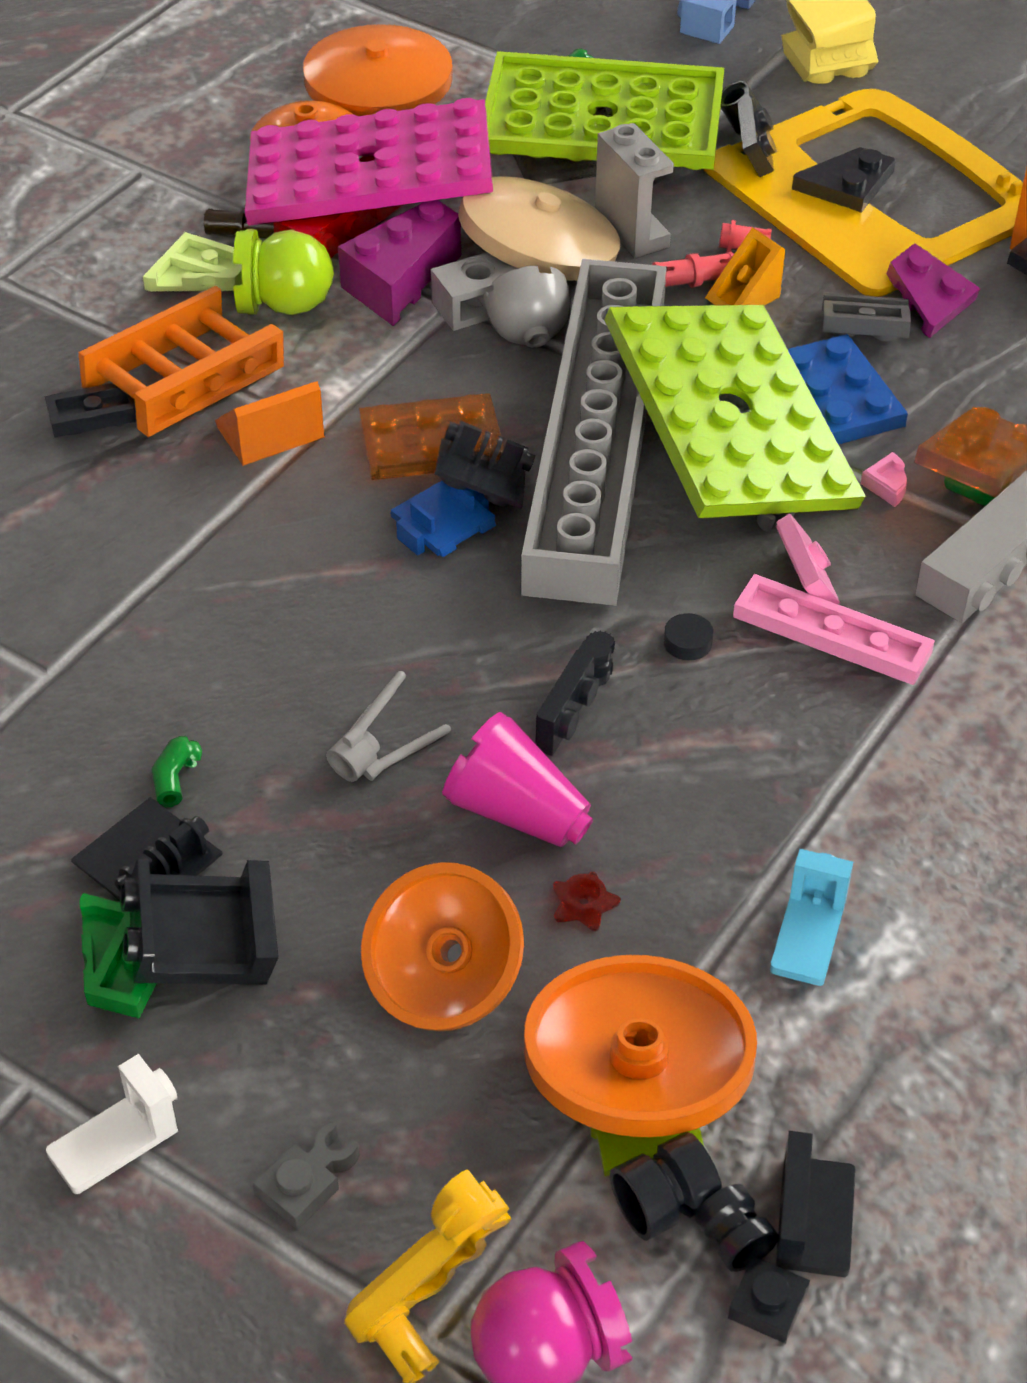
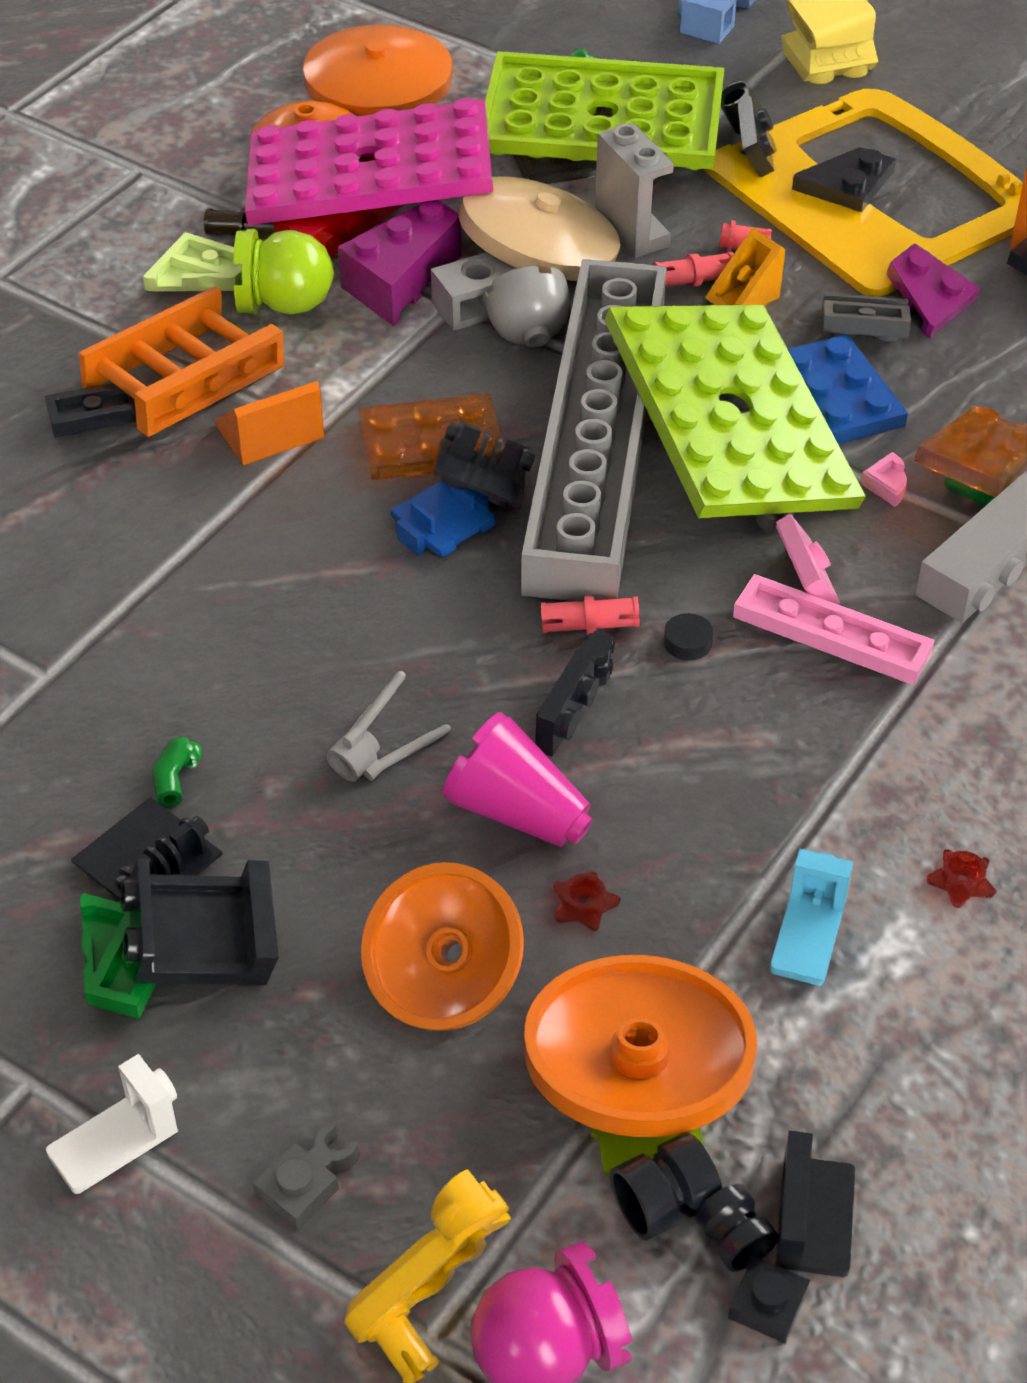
none -> coral pin [541,595,640,634]
none -> clear red plate [926,849,996,908]

